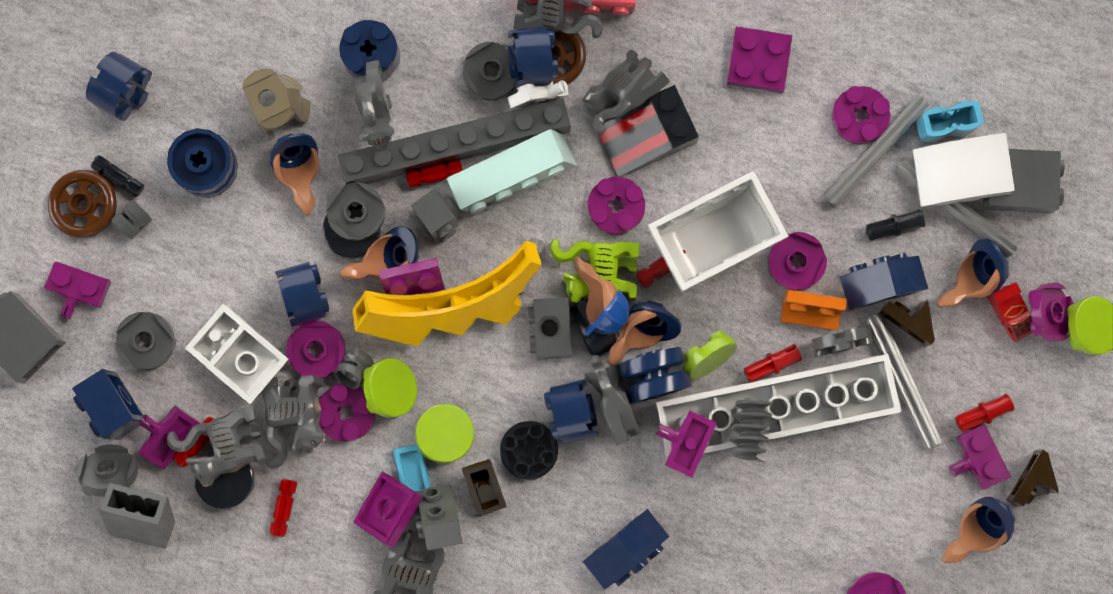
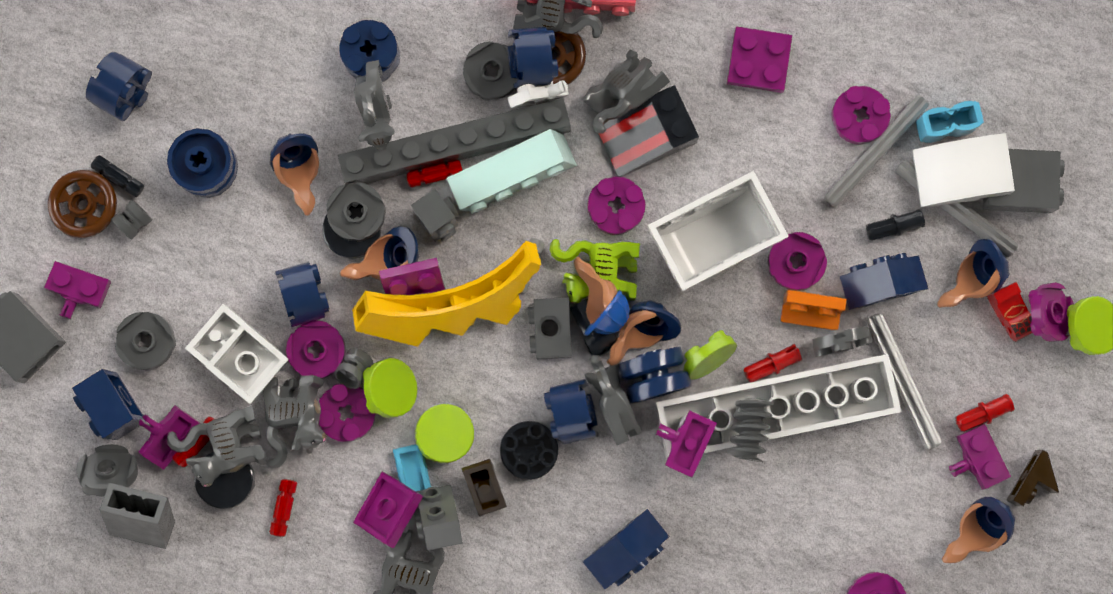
dark tan piece [242,69,310,139] -> none
red axle [636,250,686,288] -> none
dark brown slope [879,299,935,347] -> none

